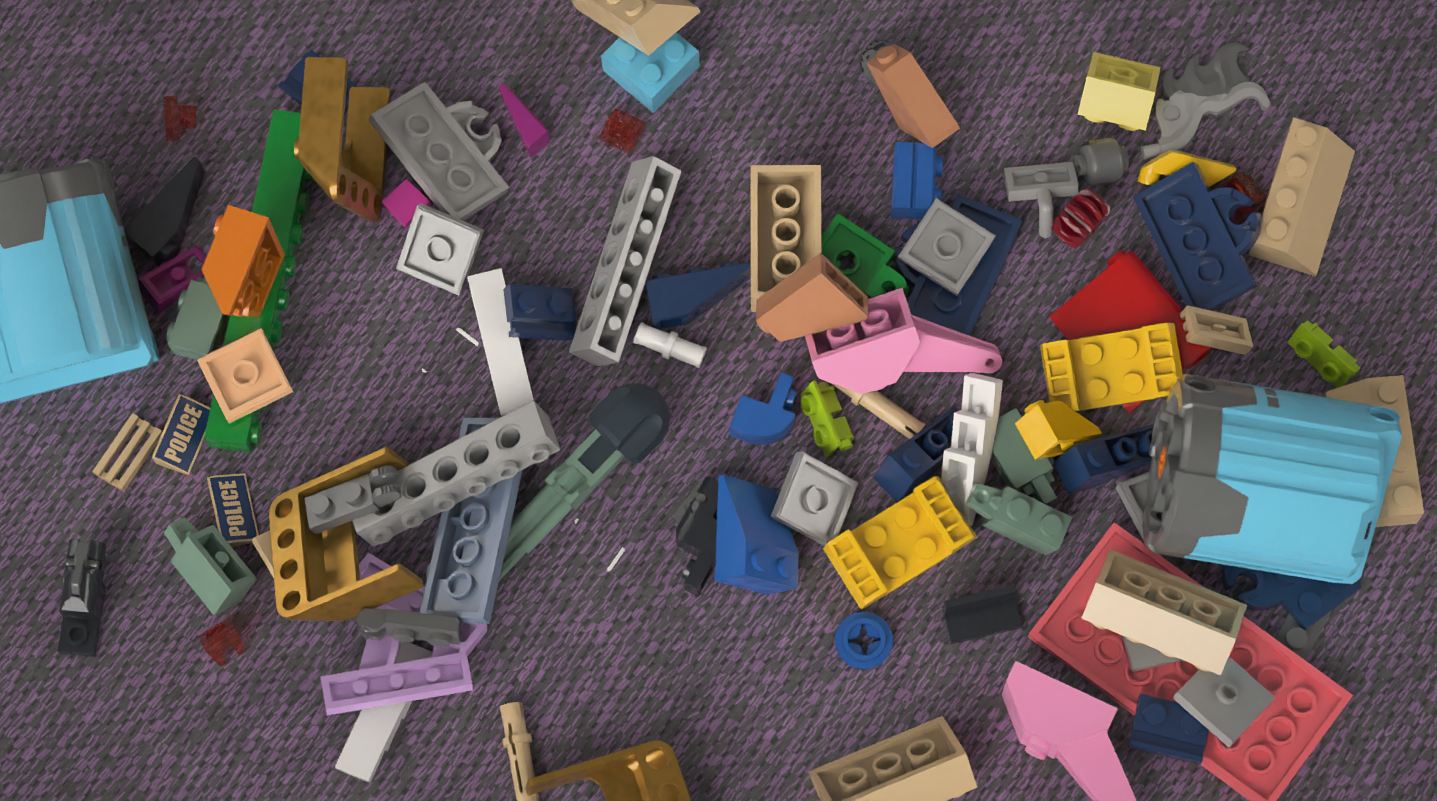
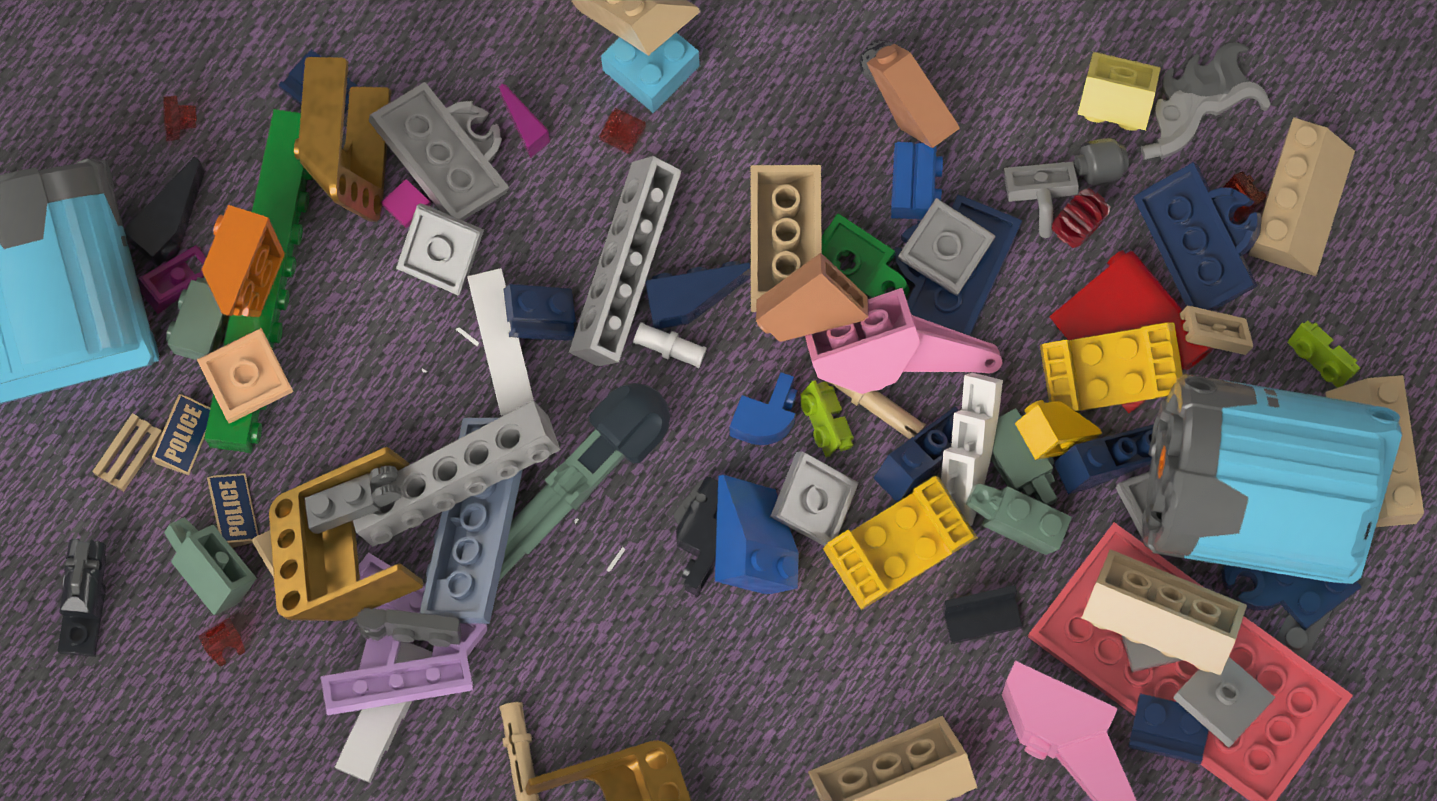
blue gear [835,612,893,670] -> none
yellow piece [1137,149,1237,186] -> none

